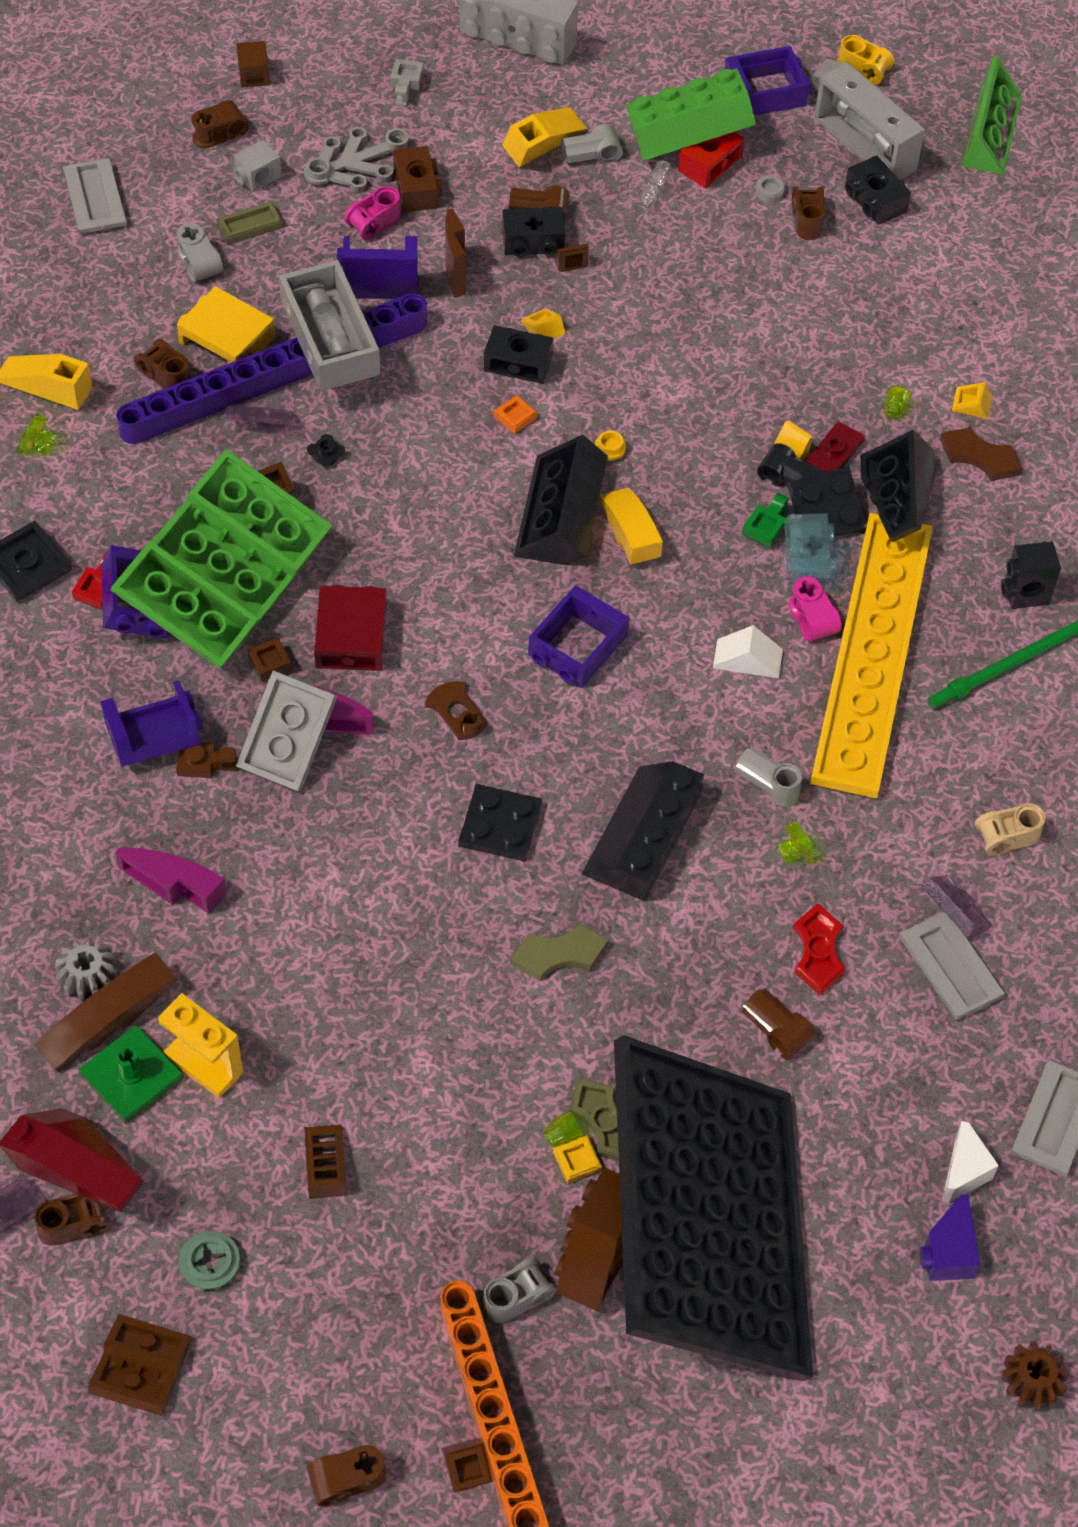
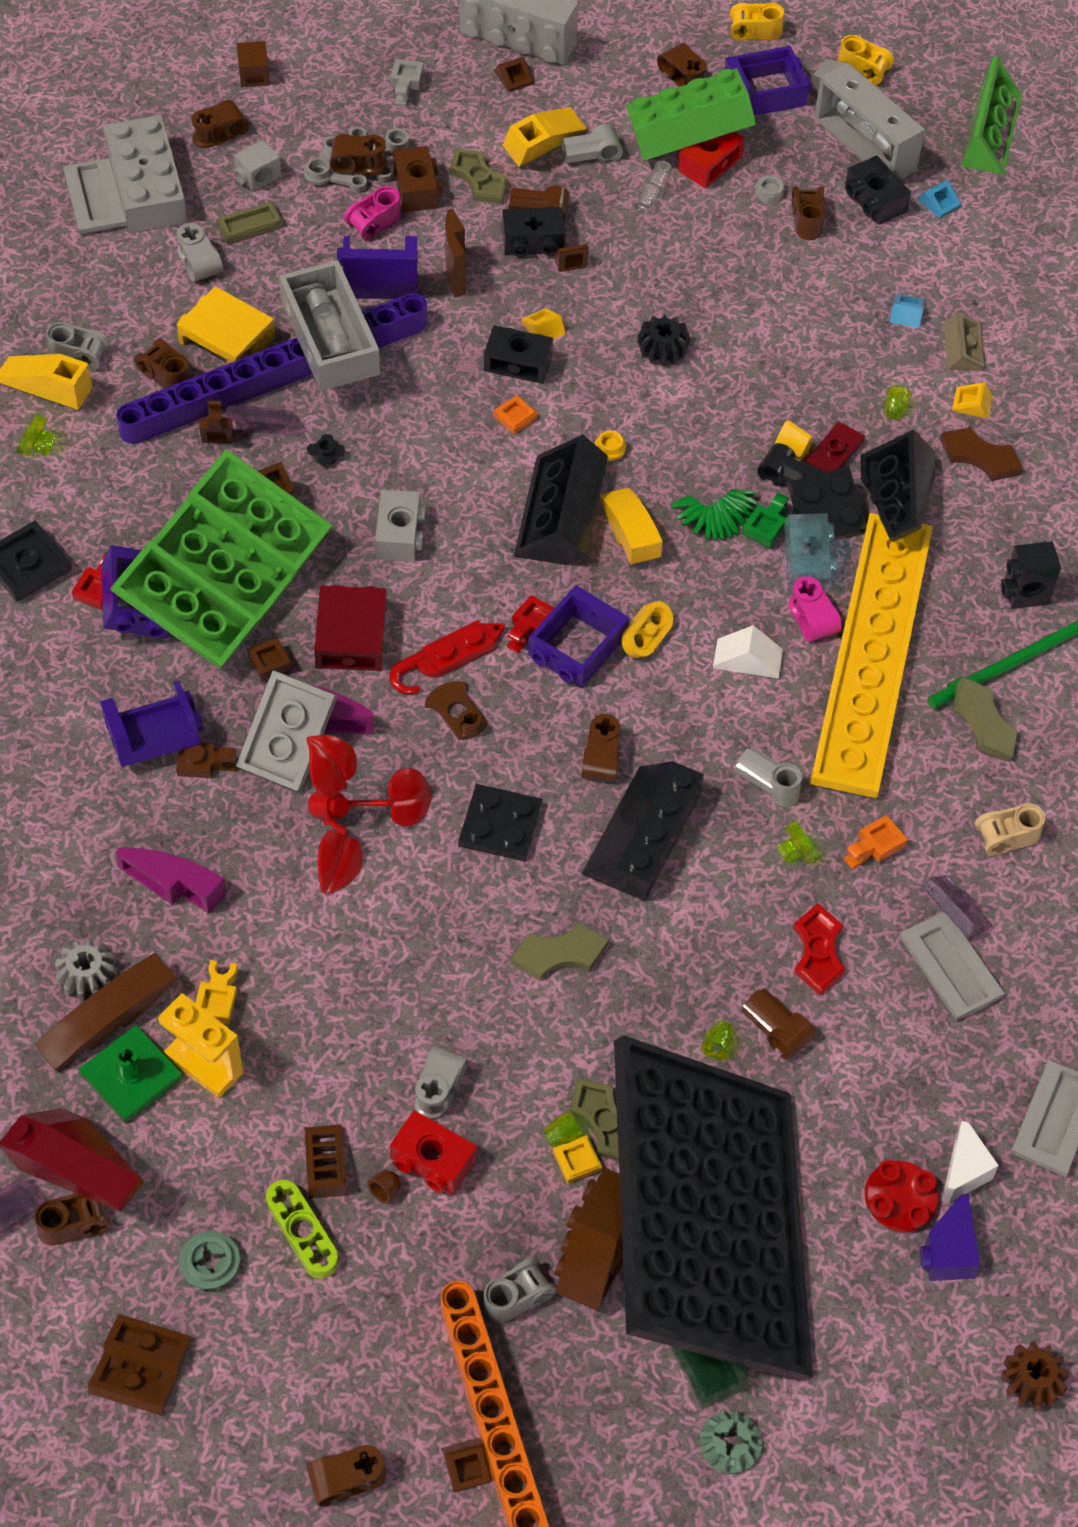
none -> light grey piece [46,322,110,371]
none -> light grey piece [103,115,188,233]
none -> yellow plate [195,960,238,1025]
none -> reddish brown plate [199,401,234,443]
none -> lime beam [266,1180,338,1279]
none -> red plant [306,735,431,894]
none -> reddish brown piece [329,134,388,176]
none -> reddish brown hinge [367,1170,400,1204]
none -> light grey brick [375,490,426,562]
none -> red plate [389,620,505,694]
none -> red brick [390,1110,477,1195]
none -> light grey piece [415,1046,468,1120]
none -> olive tile [450,148,508,204]
none -> reddish brown slope [494,56,534,92]
none -> red plate [507,595,554,653]
none -> reddish brown piece [581,714,620,782]
none -> yellow plate [621,601,673,658]
none -> black gear [637,313,690,366]
none -> reddish brown piece [657,43,707,87]
none -> green hair [670,488,756,541]
none -> clear green bracket [670,1346,748,1409]
none -> sand green gear [699,1410,762,1474]
none -> clear neon green hose [701,1020,734,1061]
none -> yellow piece [730,3,784,40]
none -> orange plate [844,815,908,869]
none -> red dish [865,1160,939,1232]
none -> dark azure slope [890,294,925,328]
none -> dark azure slope [917,180,962,218]
none -> dark tan slope [944,312,985,371]
none -> olive tile [953,677,1018,761]

